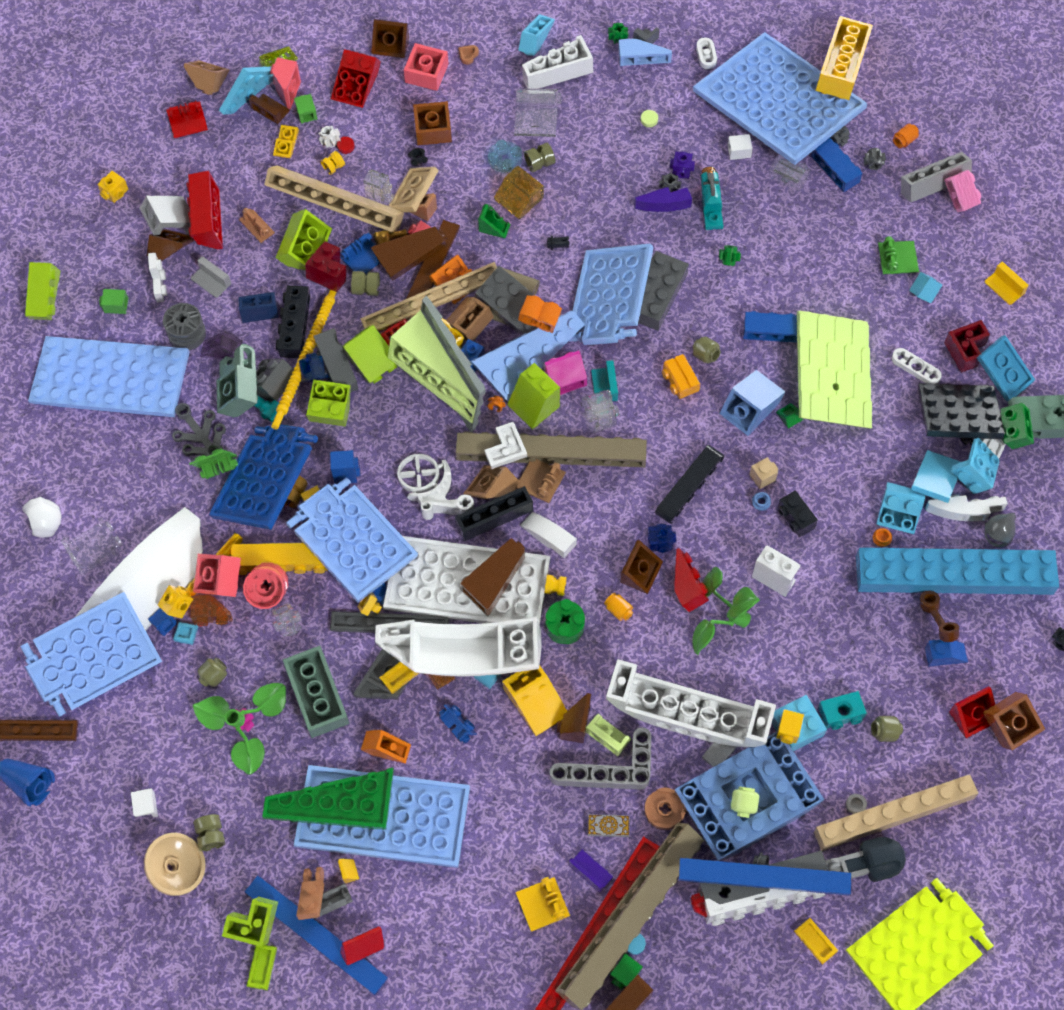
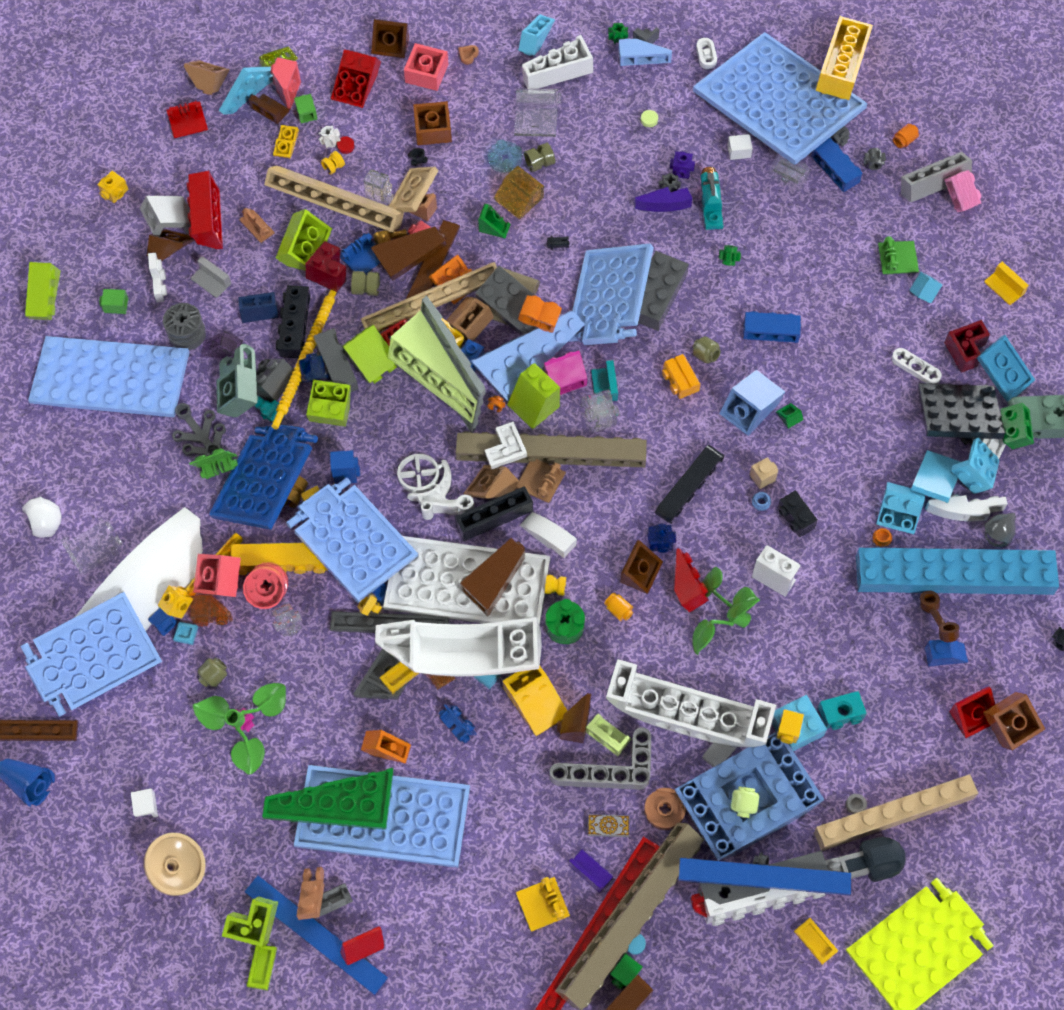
olive wheel [193,814,226,852] -> none
sand green brick [283,646,350,738] -> none
yellow slope [338,859,359,883] -> none
yellowish green piece [797,311,872,429] -> none
olive head [871,716,903,742] -> none

